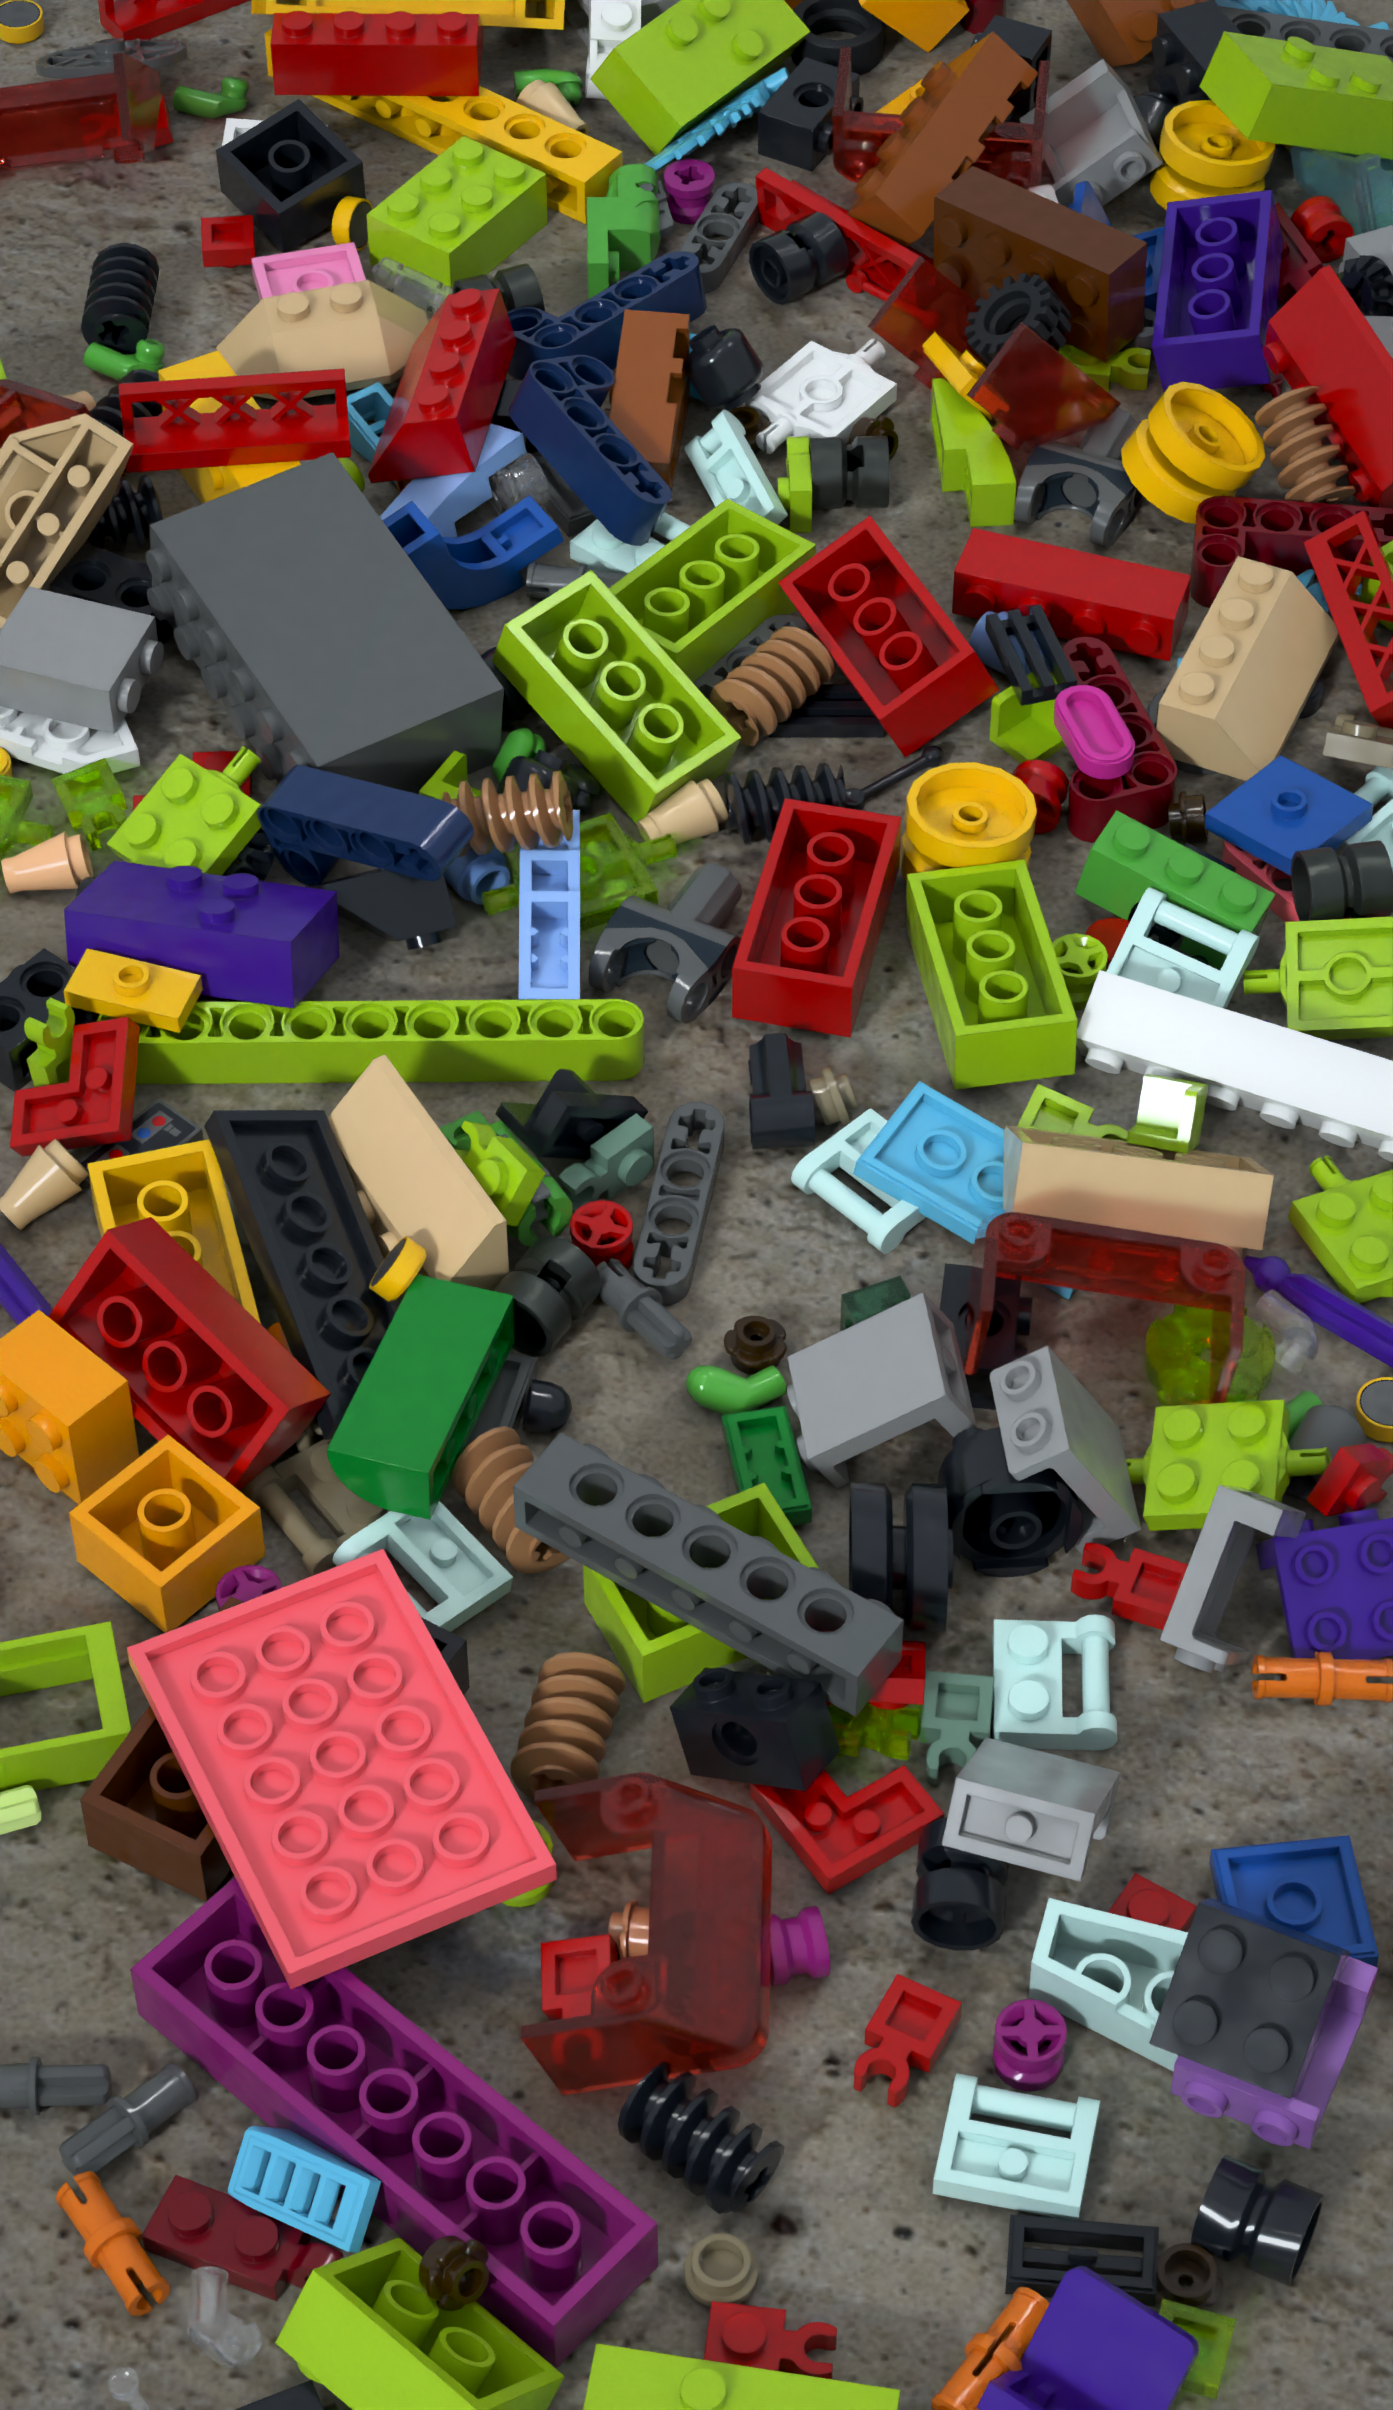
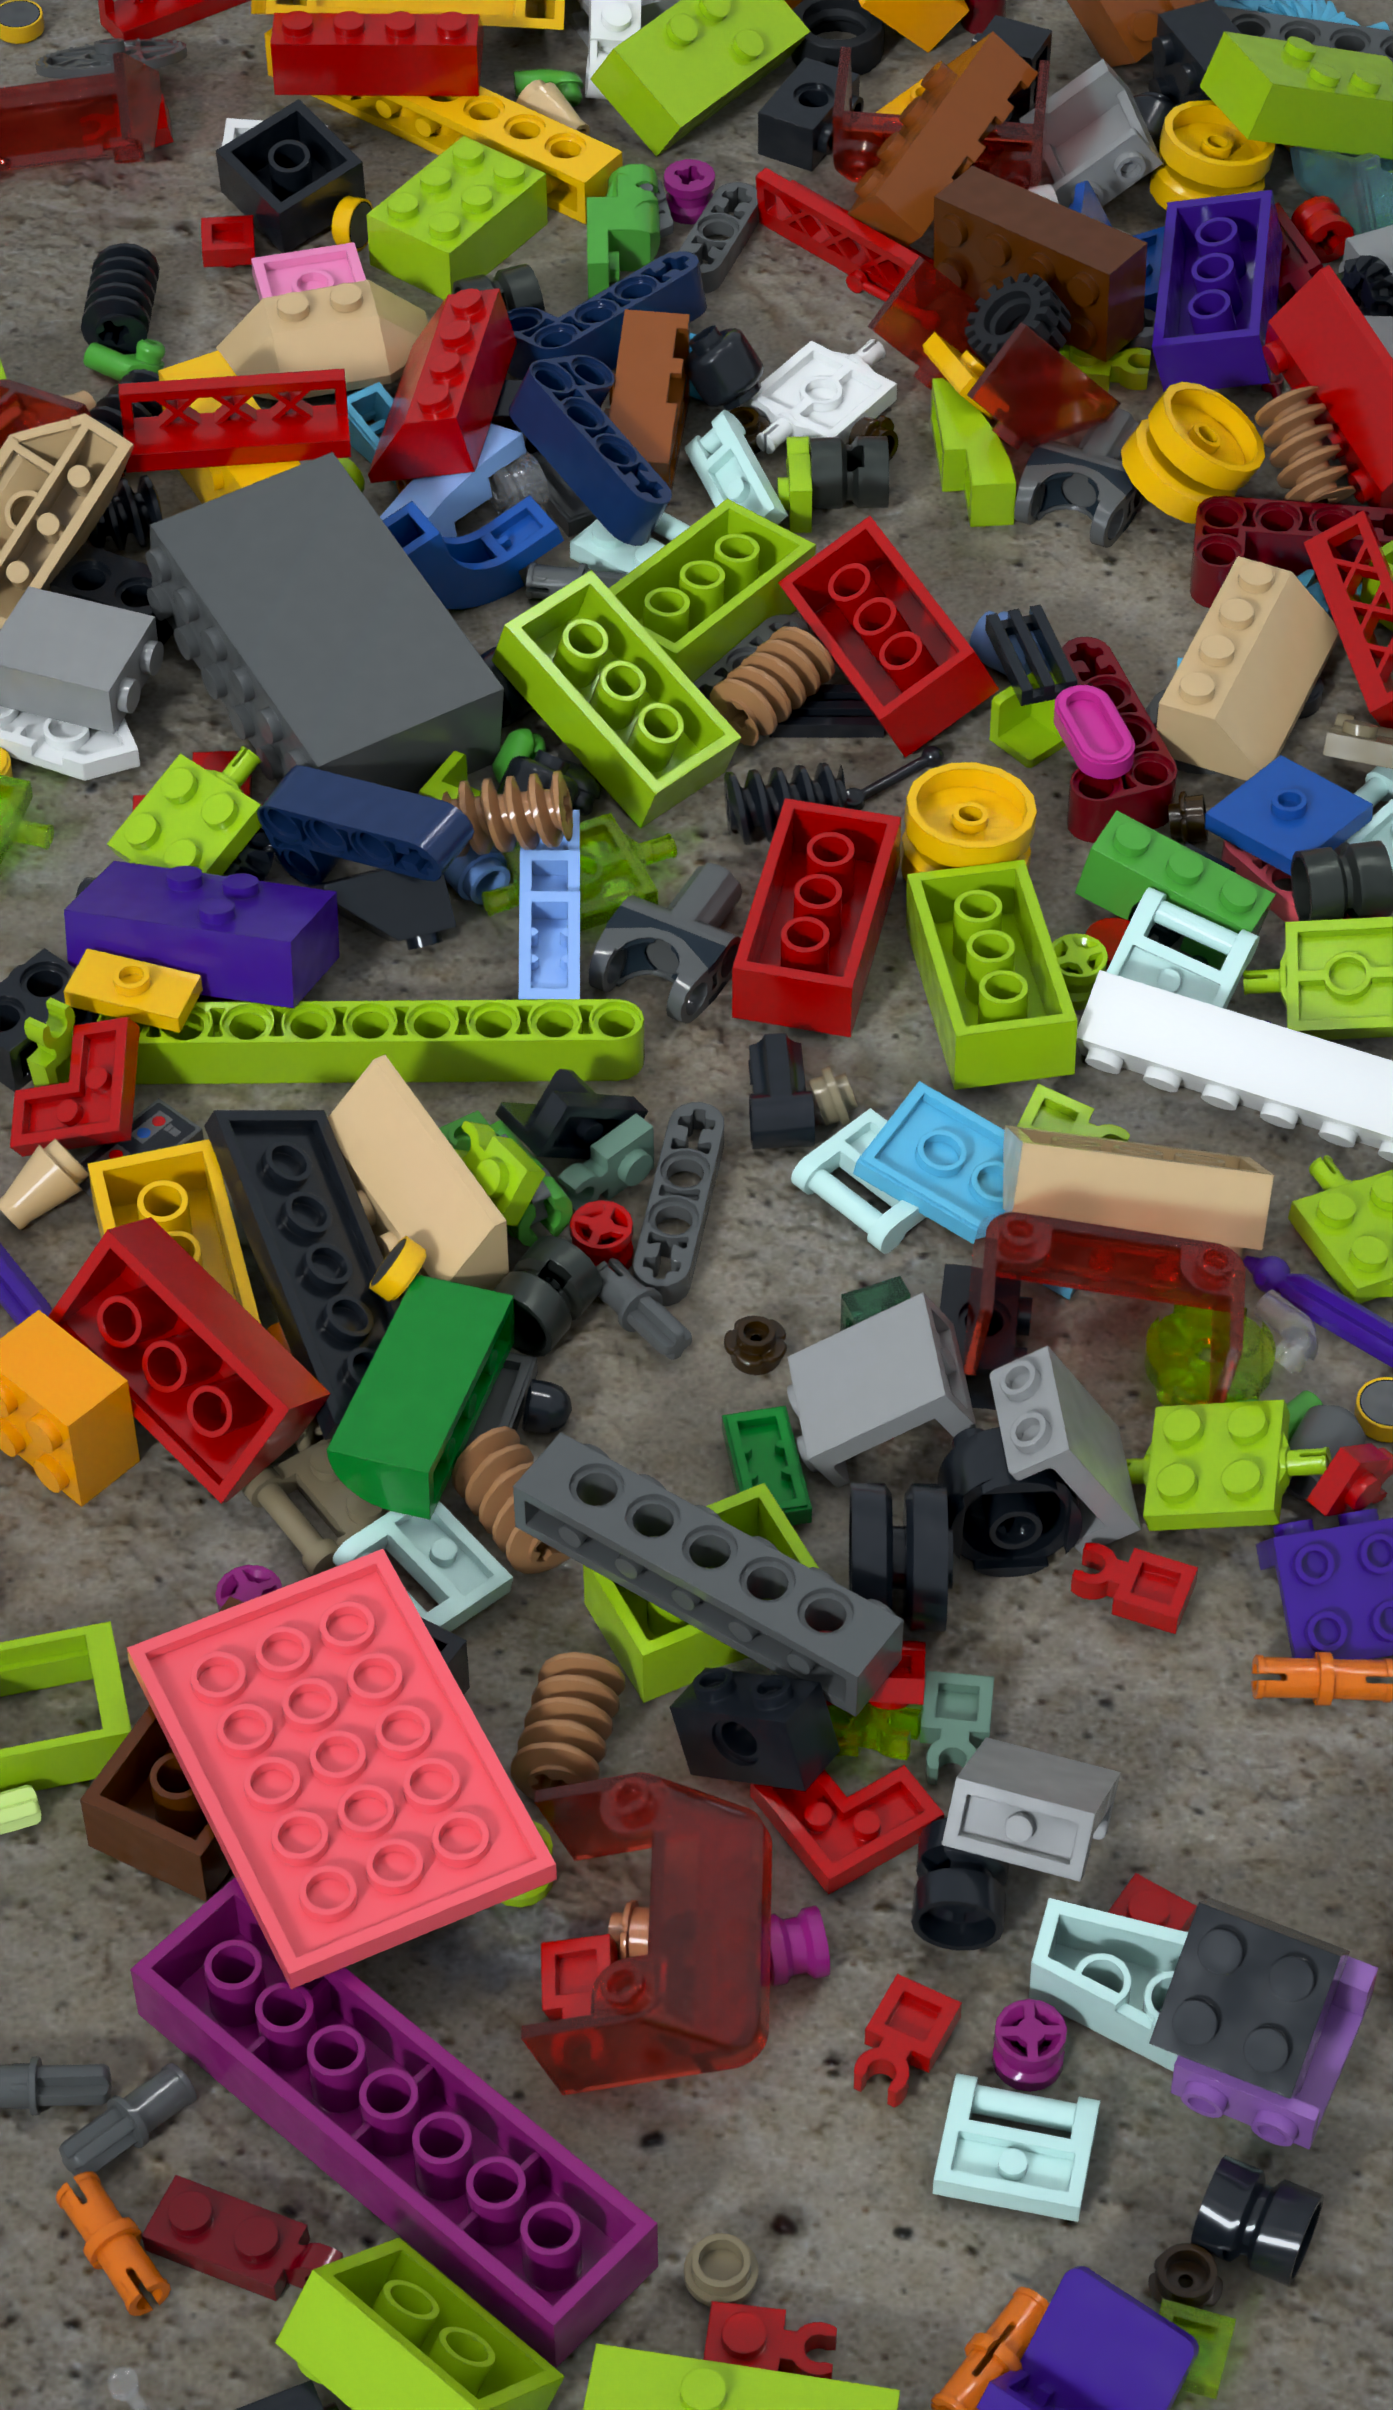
light nougat cone [1,831,93,894] -> none
clear neon green plate [51,758,128,852] -> none
light orange brick [69,1435,266,1633] -> none
bright green arm [173,76,250,119] -> none
clear arm [188,2266,262,2368] -> none
medium azure slope [228,2126,381,2253] -> none
clear axle [372,257,453,314] -> none
dark brown plate [419,2236,489,2311] -> none
black piece [618,2061,785,2214] -> none
tan cone [637,778,728,853] -> none
medium azure animal [644,67,790,172] -> none
bright green arm [686,1365,787,1415] -> none
black wheel [749,212,849,305] -> none
red brick [952,528,1191,662] -> none
light aqua plate [992,1614,1118,1751] -> none
black tile [1005,2214,1159,2307] -> none
red wheel [1012,760,1069,835] -> none
panel [1127,1074,1209,1154] -> none
light grey panel [1160,1485,1306,1673] -> none
blue plate [1209,1835,1379,1967] -> none

